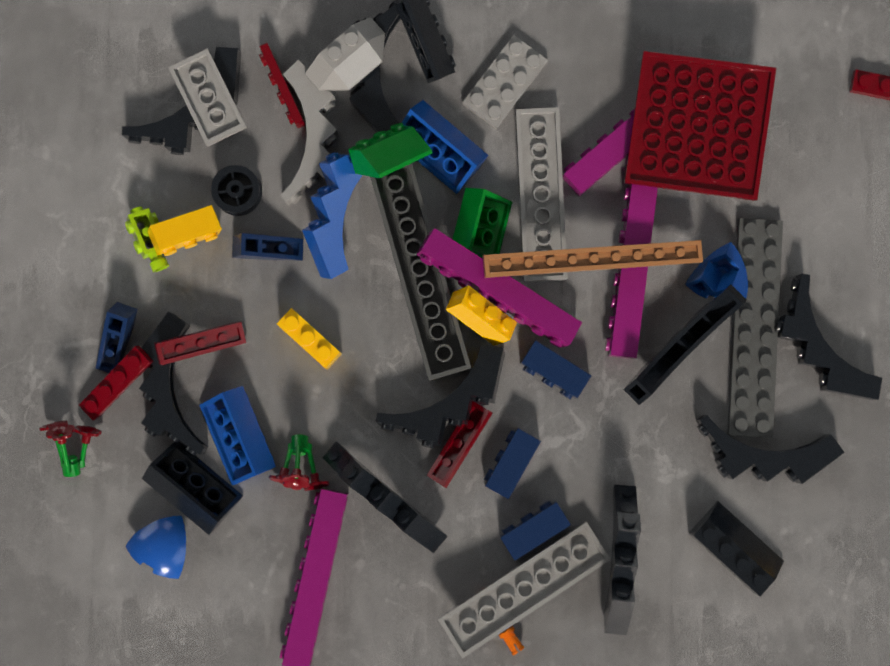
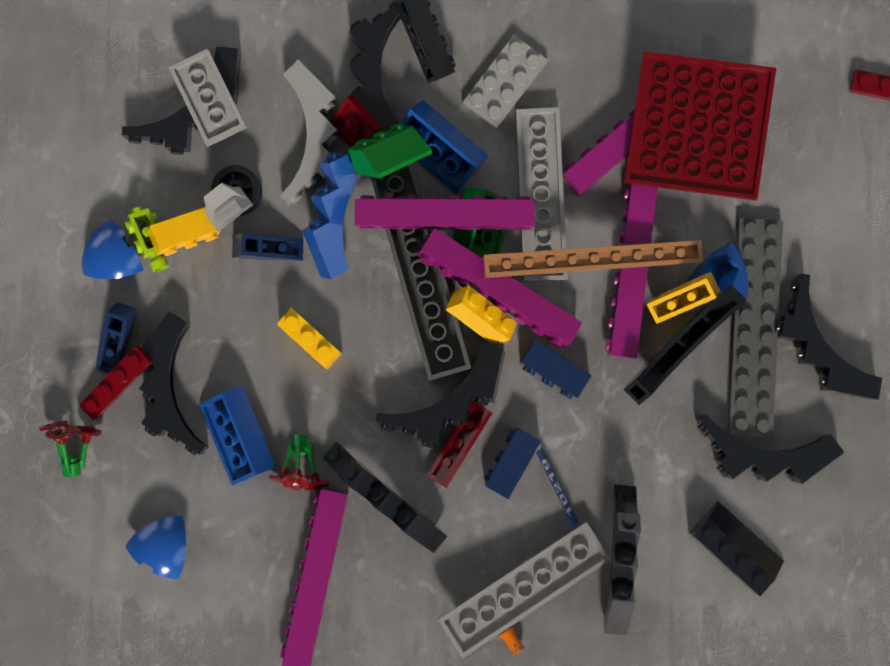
black slope [142,442,243,535] -> none
dark red plate [154,321,246,365] -> none
dark red plate [259,43,305,129] -> none
light grey wedge [305,17,385,91] -> none
dark blue brick [500,500,571,561] -> none
none -> blue brick [82,219,143,279]
none -> light grey slope [203,183,253,231]
none -> dark red plate [330,94,381,147]
none -> magenta brick [355,195,535,230]
none -> blue sticker [536,448,579,528]
none -> yellow brick [647,272,721,324]

